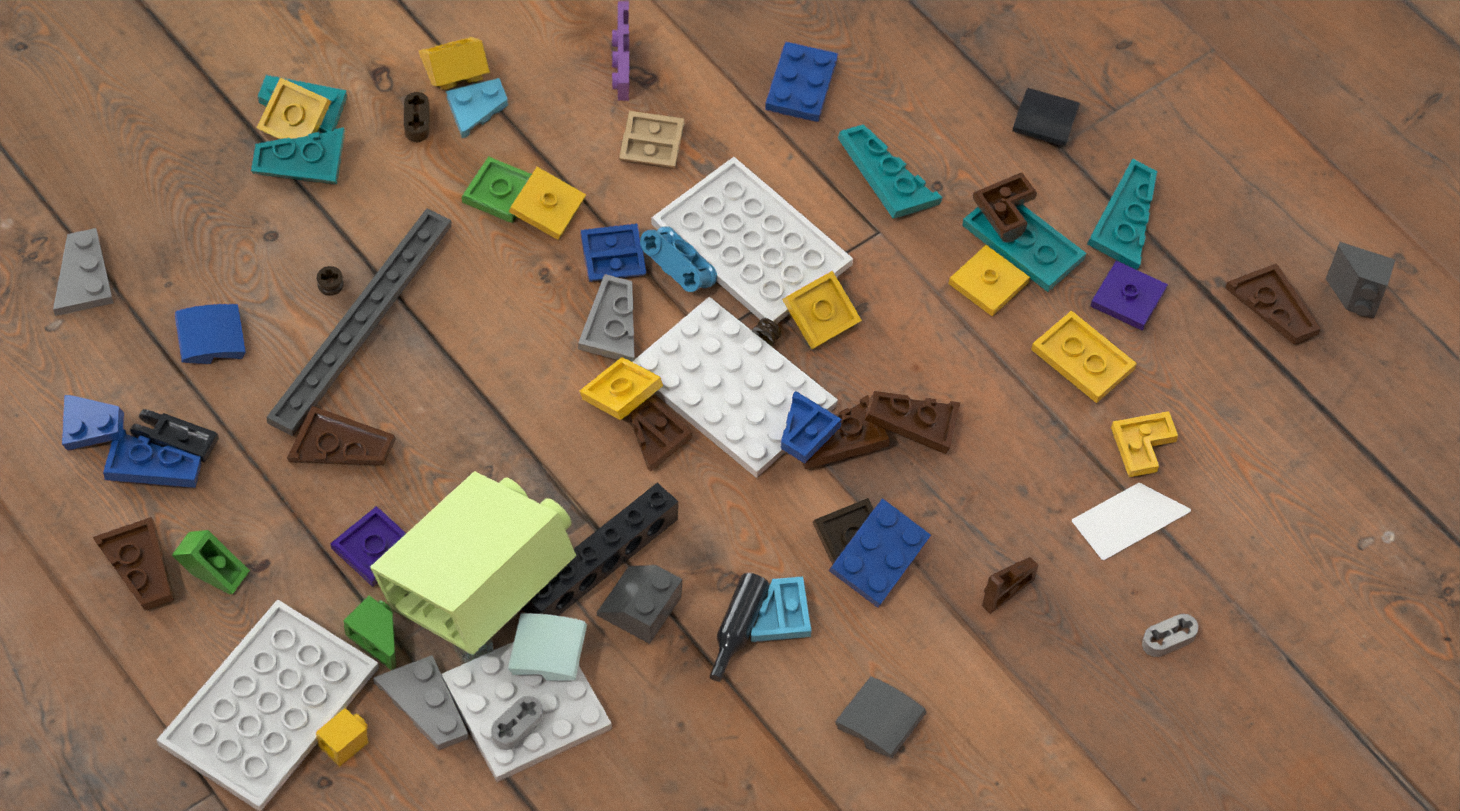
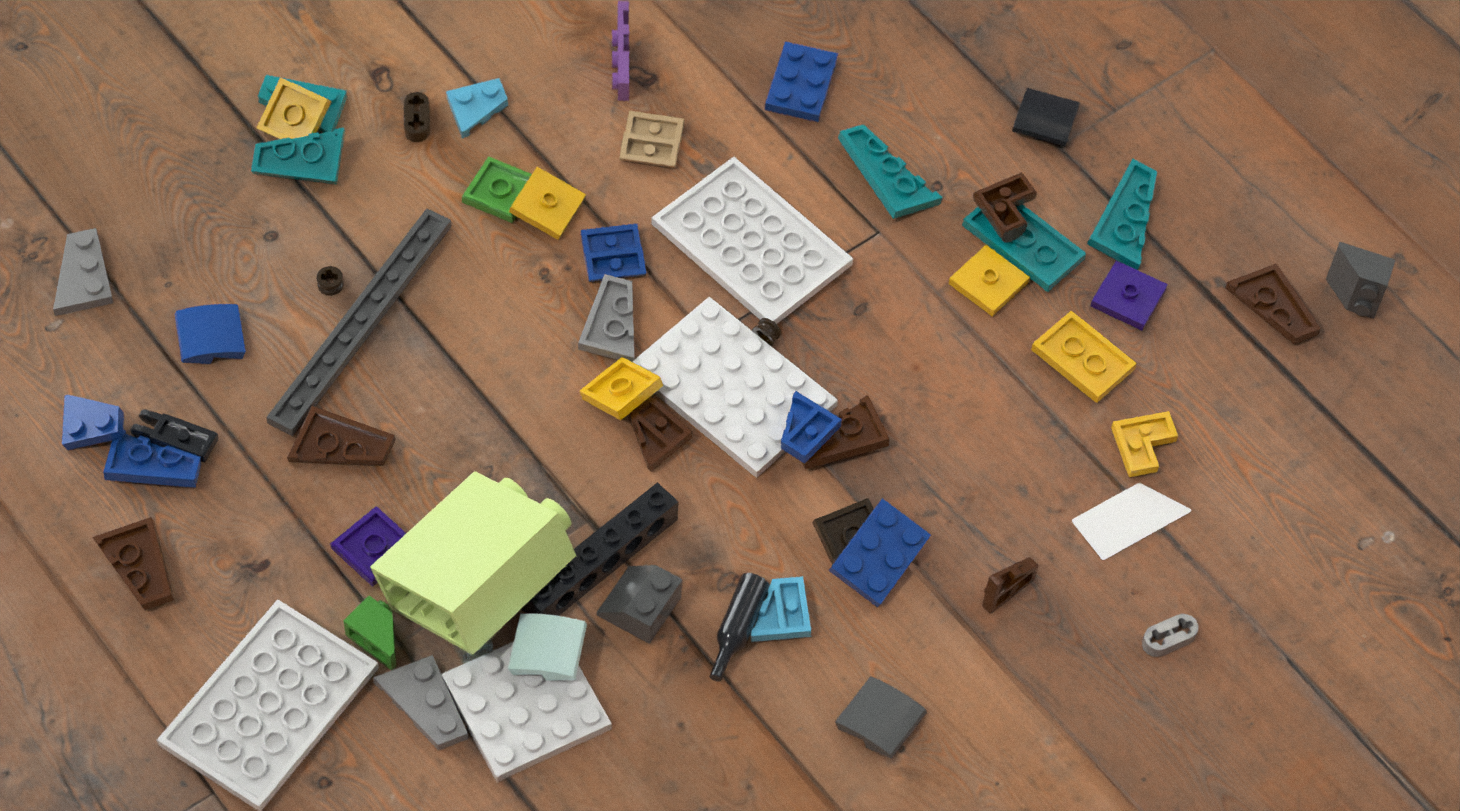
bright green slope [172,530,250,594] -> none
yellow brick [316,708,369,767] -> none
yellow slope [418,37,490,90] -> none
light grey beam [491,696,543,750] -> none
dark azure piece [640,226,717,292] -> none
yellow plate [782,271,862,349] -> none
reddish brown wing [865,391,960,454] -> none

